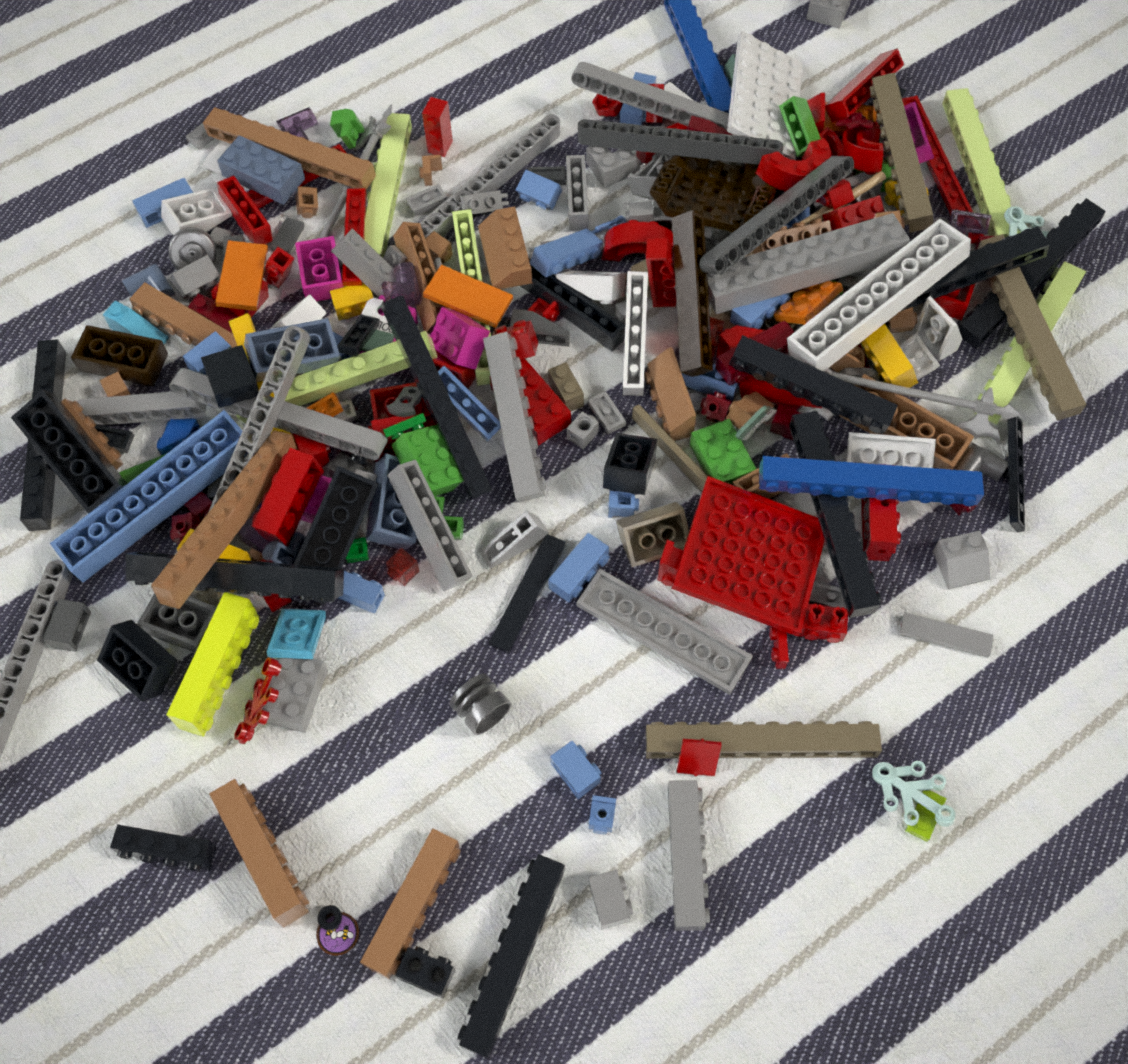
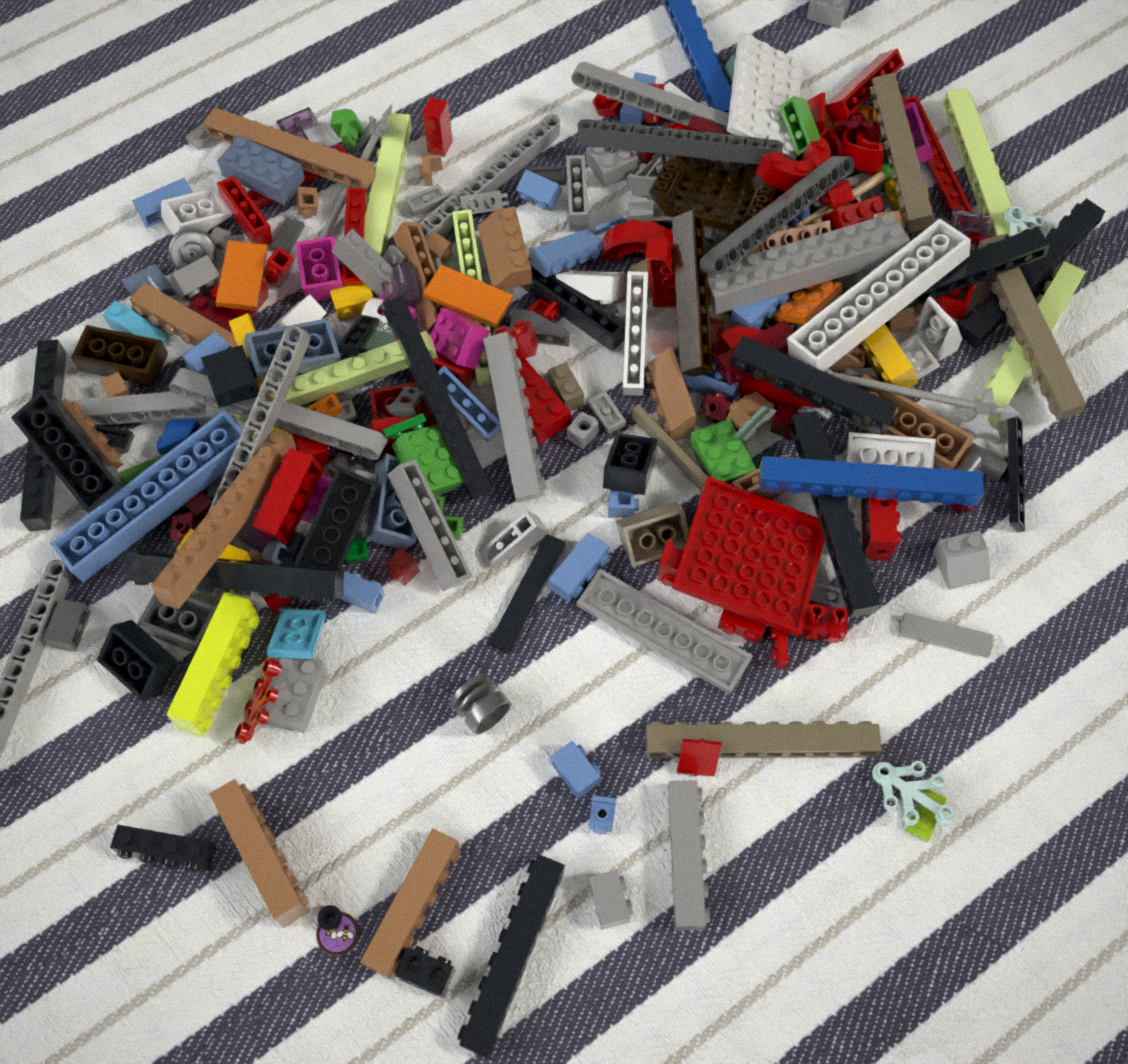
none -> red brick [718,609,766,643]

